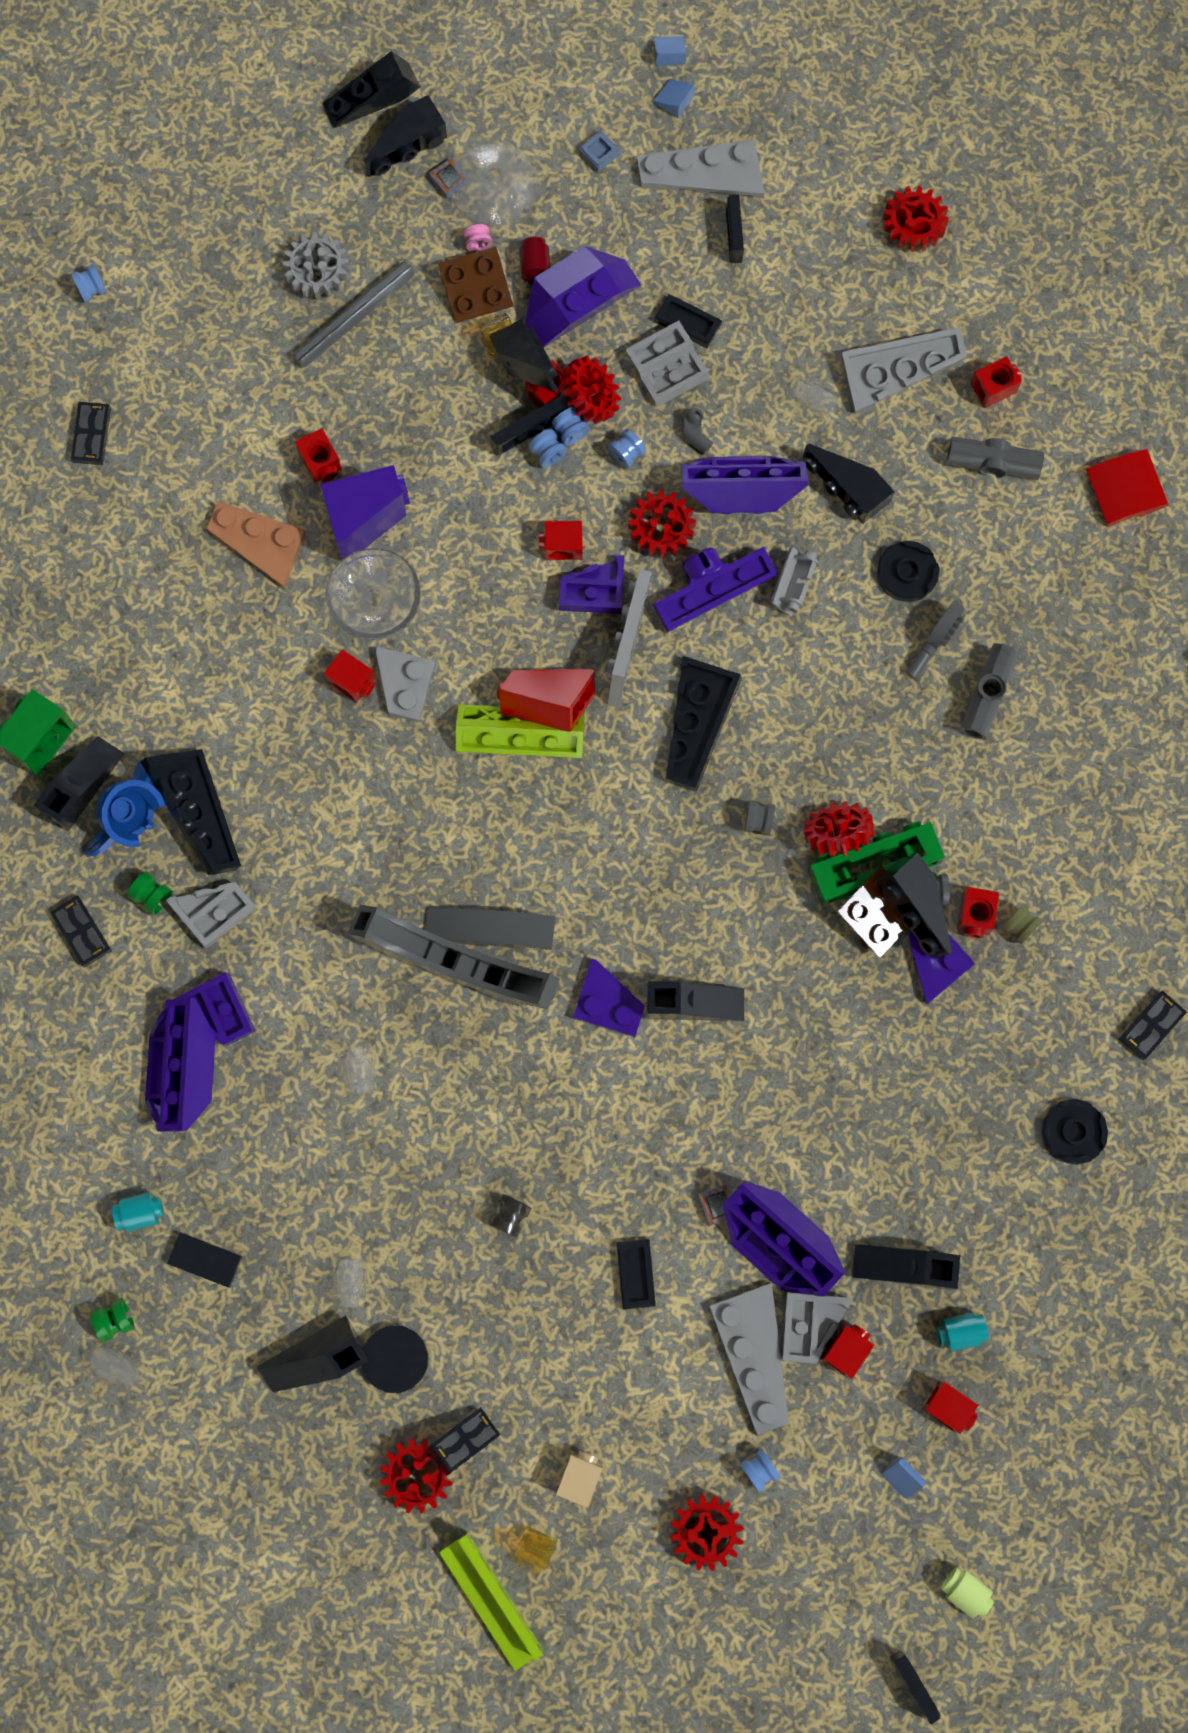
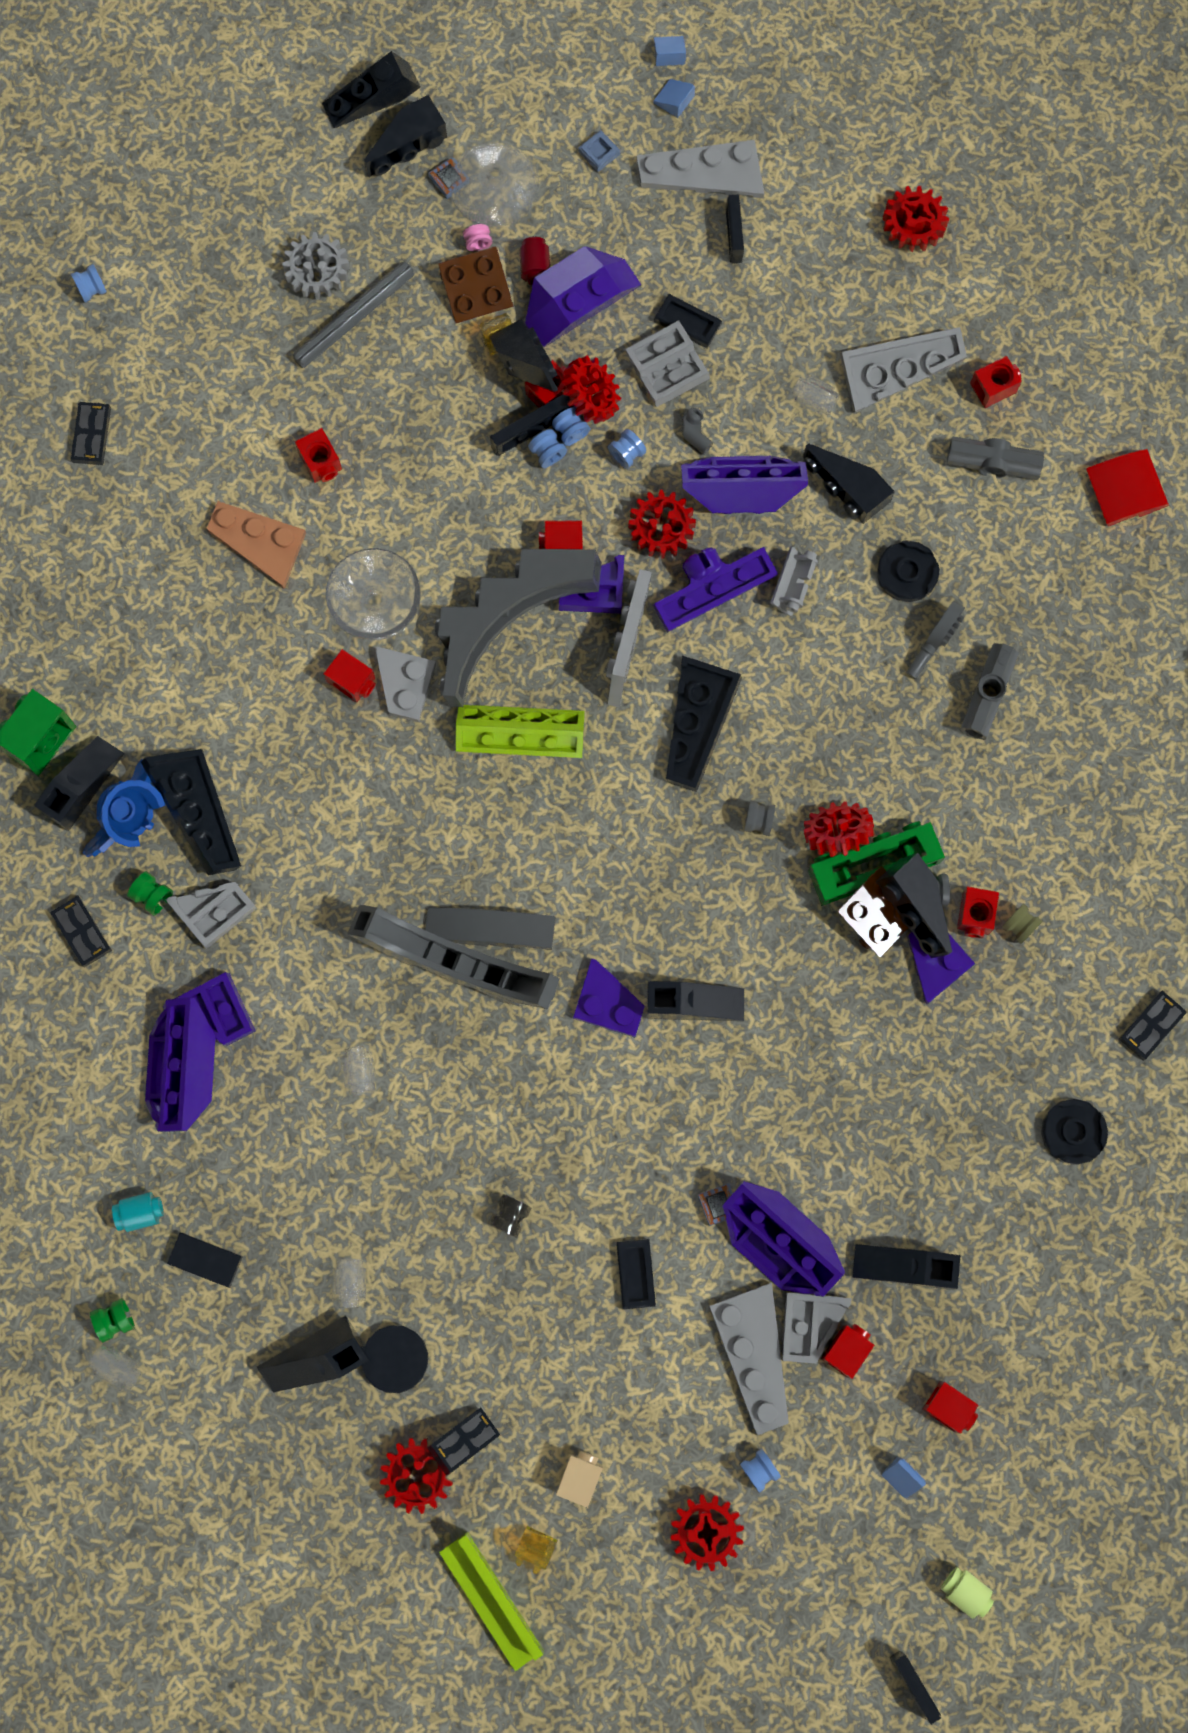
dark purple slope [321,465,410,563] -> none
red slope [497,669,595,732] -> none
teal brick [936,1312,989,1352] -> none
none -> dark grey arch [435,549,602,707]

